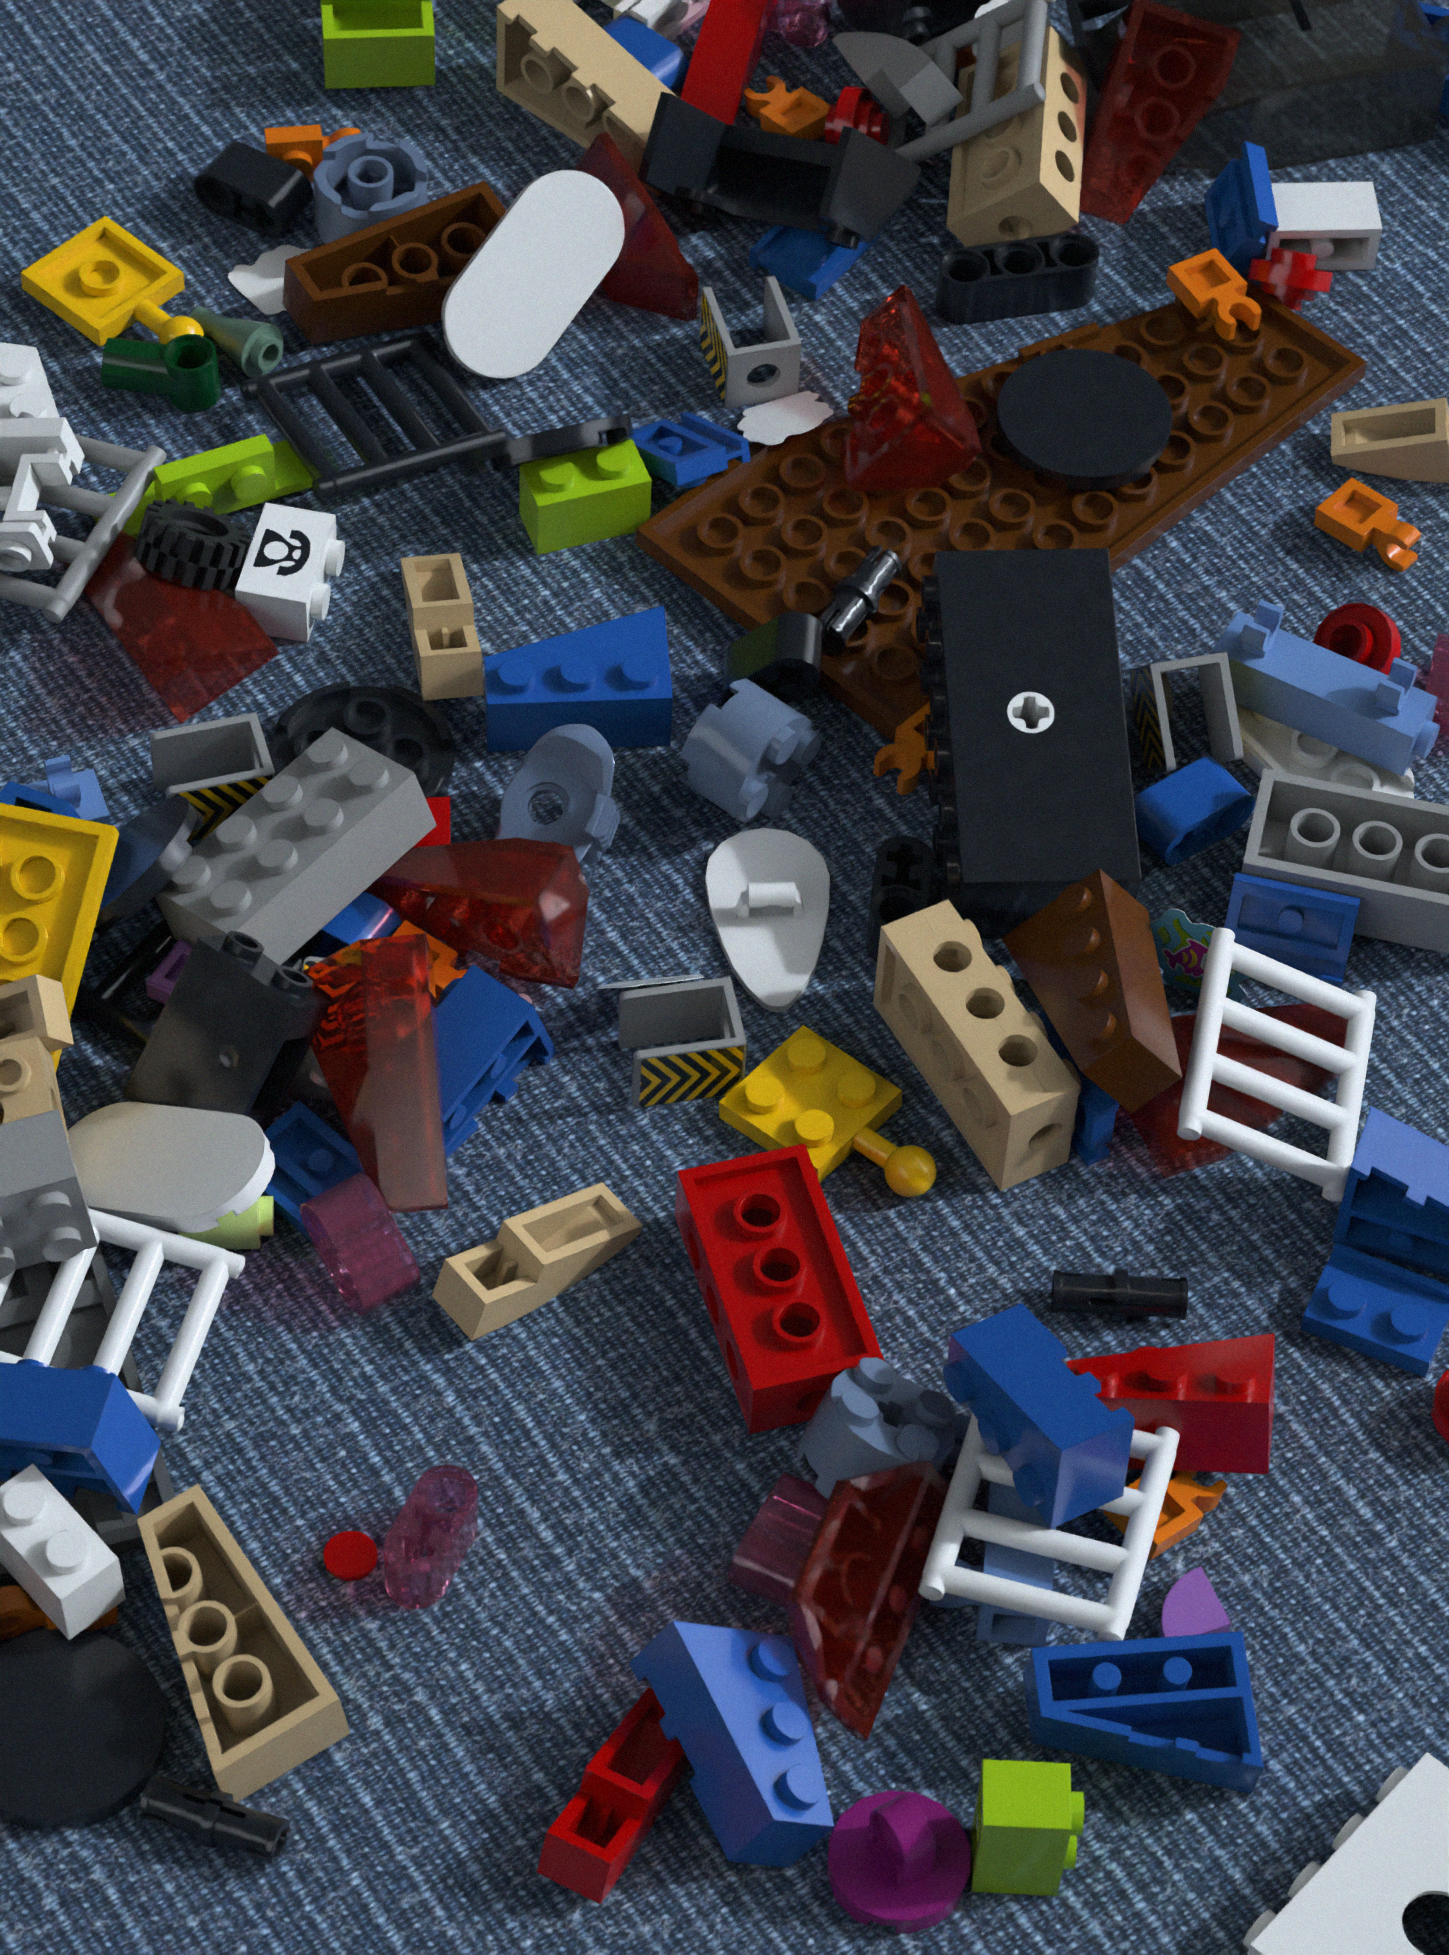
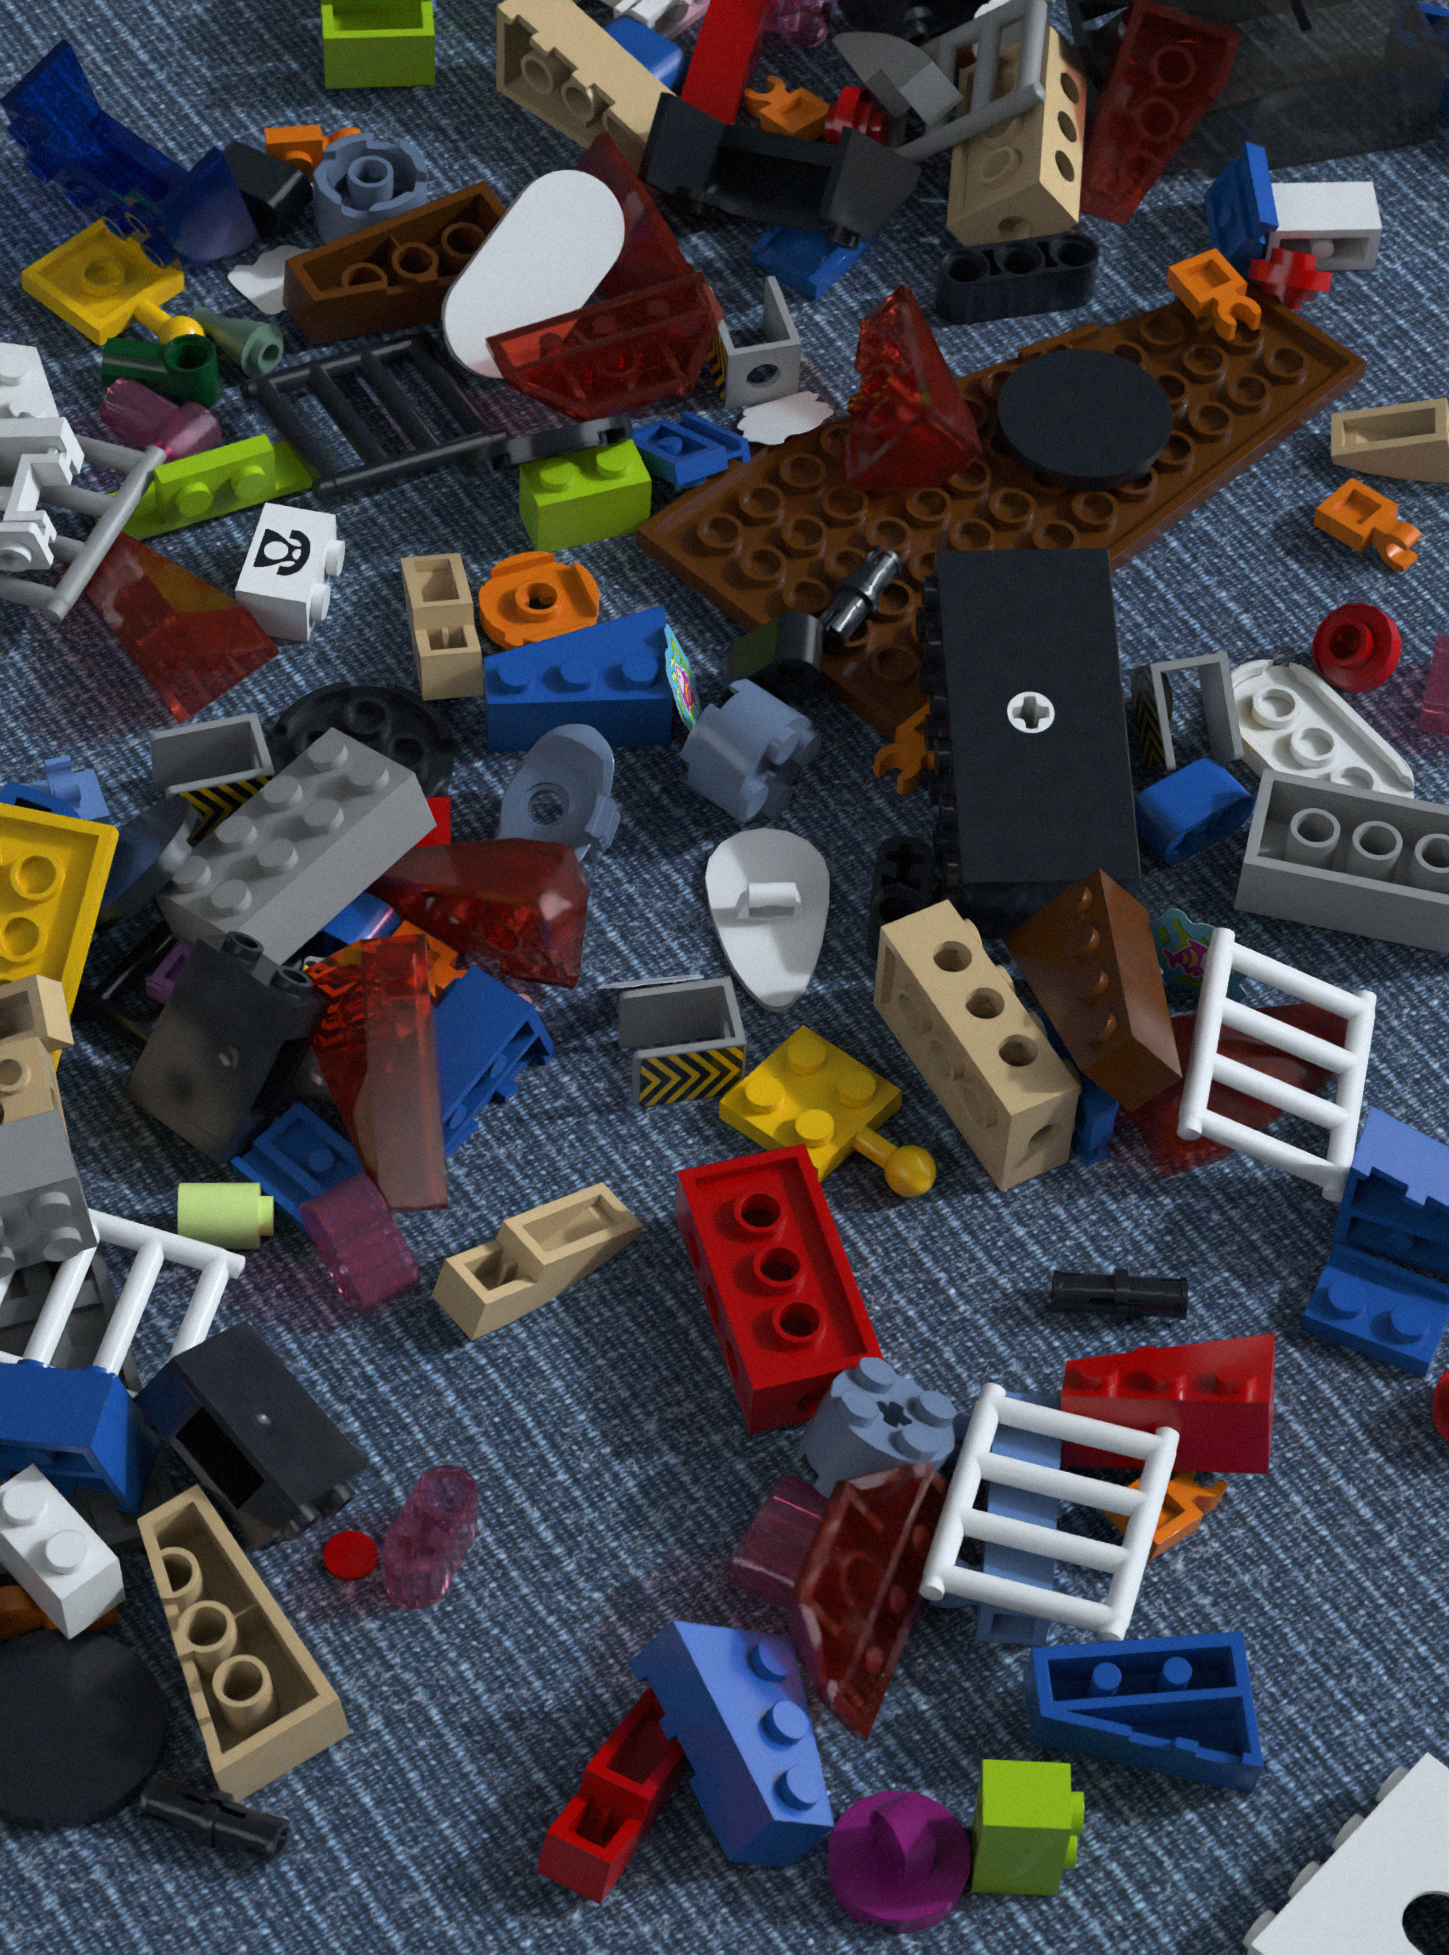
white tile [67,1102,275,1233] -> none
black tyre [133,499,252,591] -> none
blue wedge [943,1303,1135,1529] -> none
medium lavender tile [1159,1567,1231,1638] -> none
medium blue brick [1212,599,1440,777] -> none
blue plate [1224,872,1361,989] -> none
none -> clear blue windscreen [0,39,259,270]
none -> clear pink piece [99,377,222,465]
none -> black piece [133,1320,369,1549]
none -> orange plate [479,551,599,652]
none -> clear red wedge [485,271,723,423]
none -> sticker [664,624,702,731]

